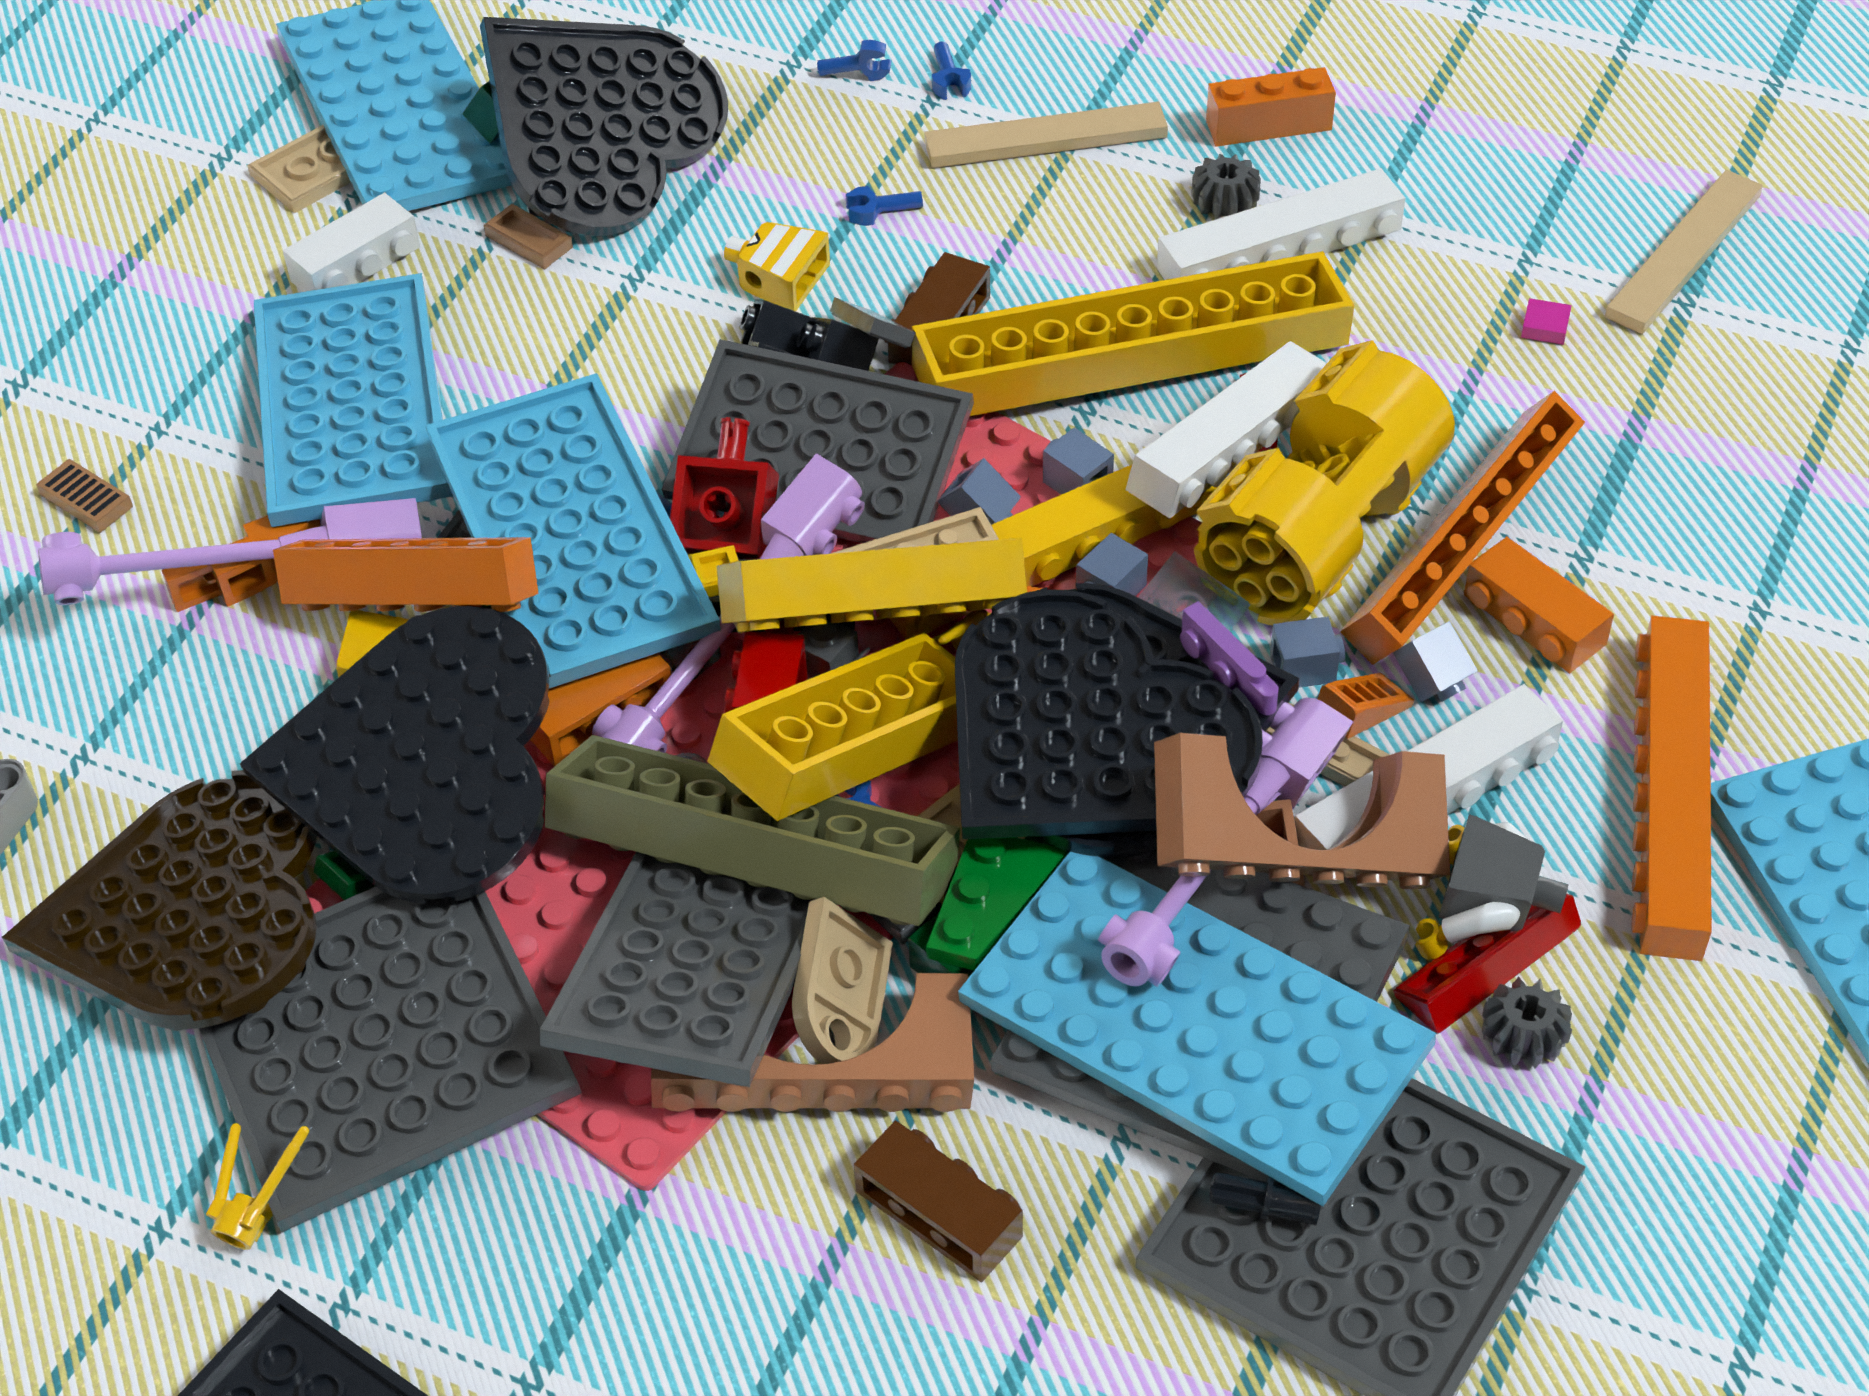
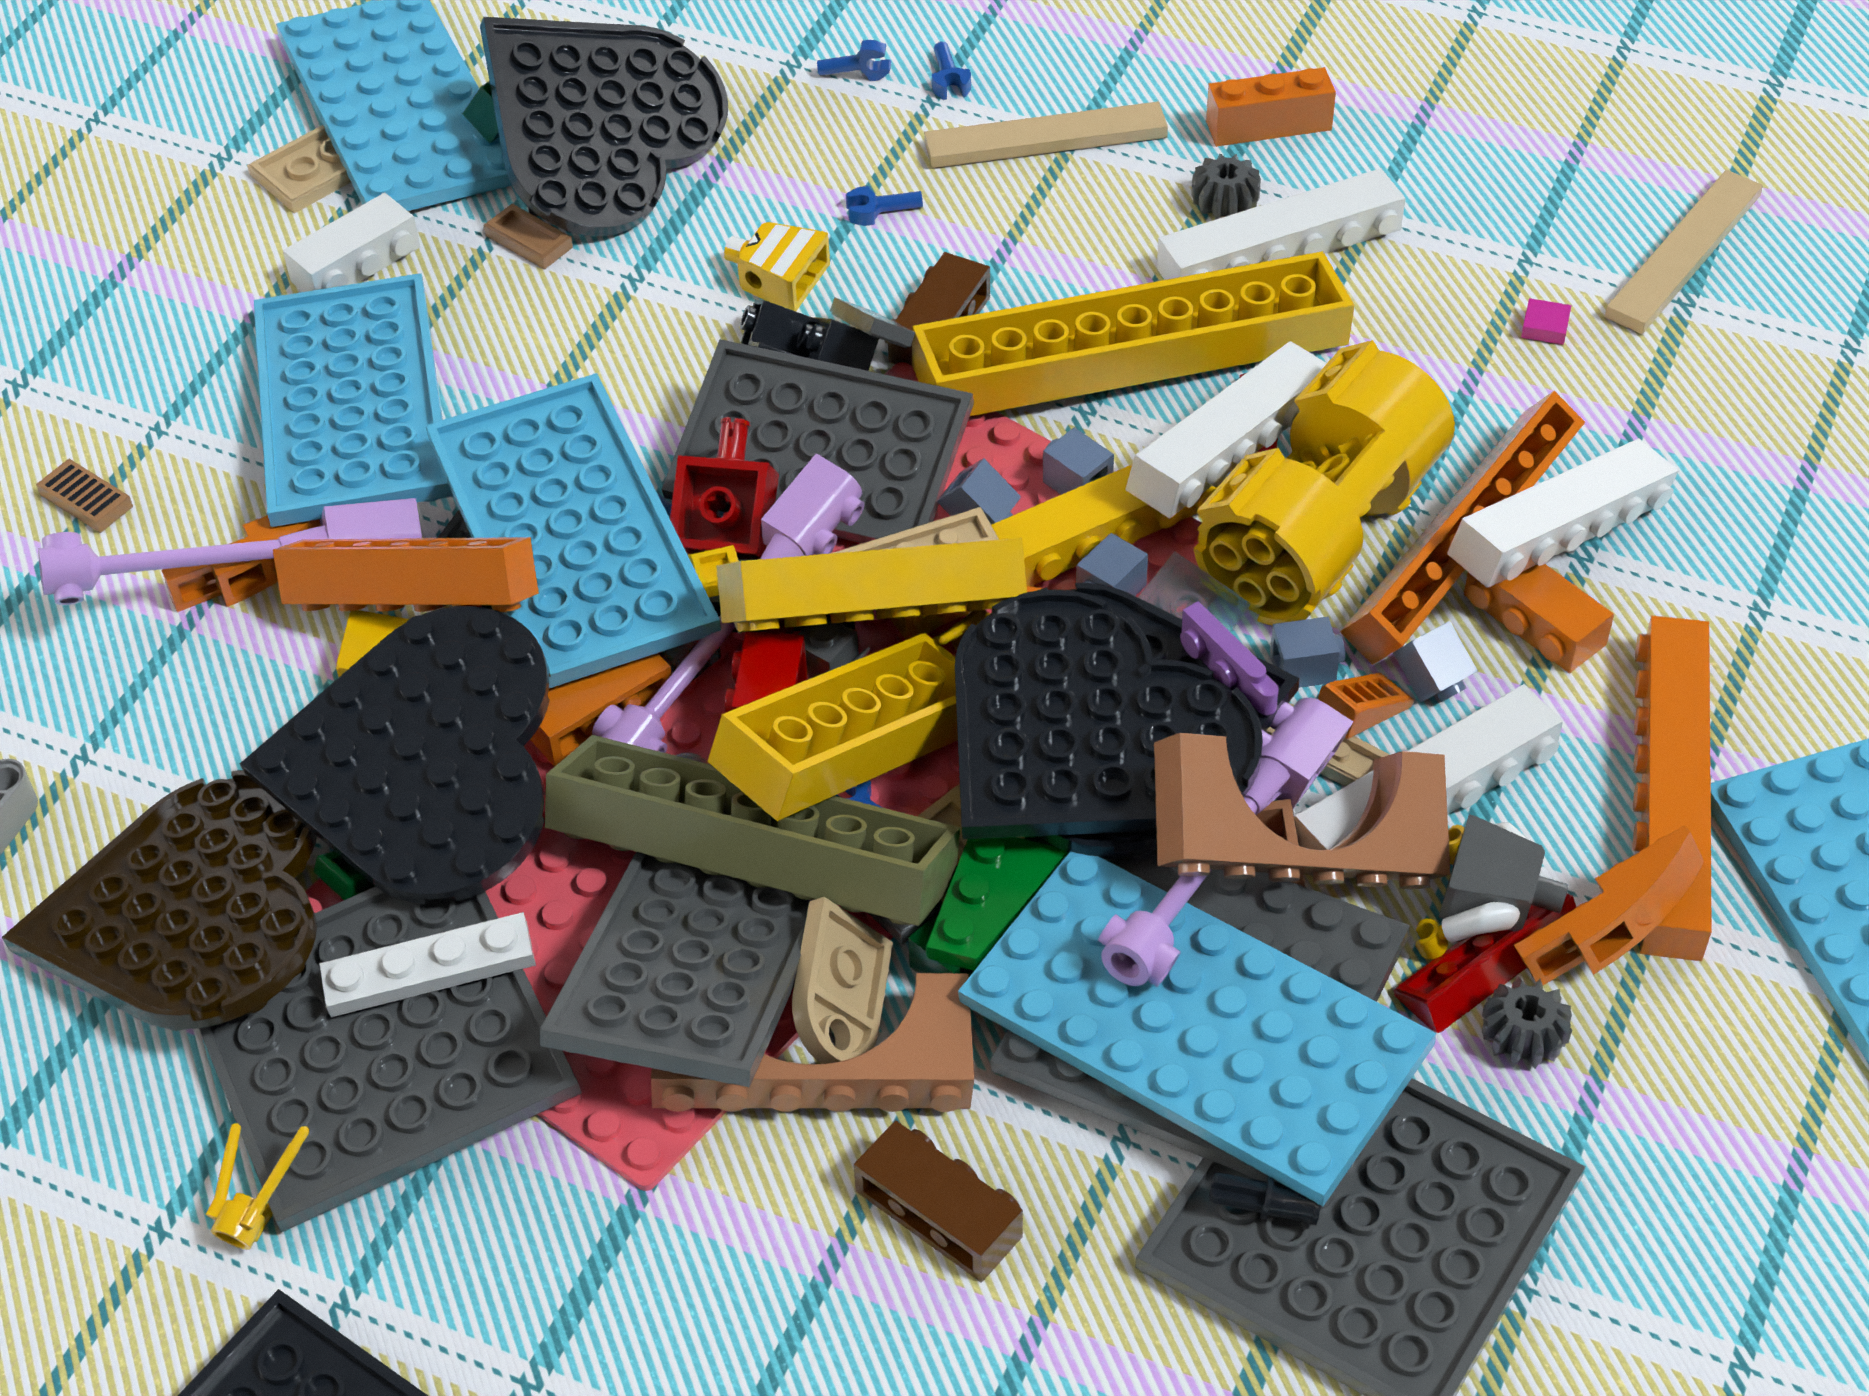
none -> white plate [319,912,536,1017]
none -> white brick [1447,438,1679,588]
none -> orange slope [1514,825,1704,985]

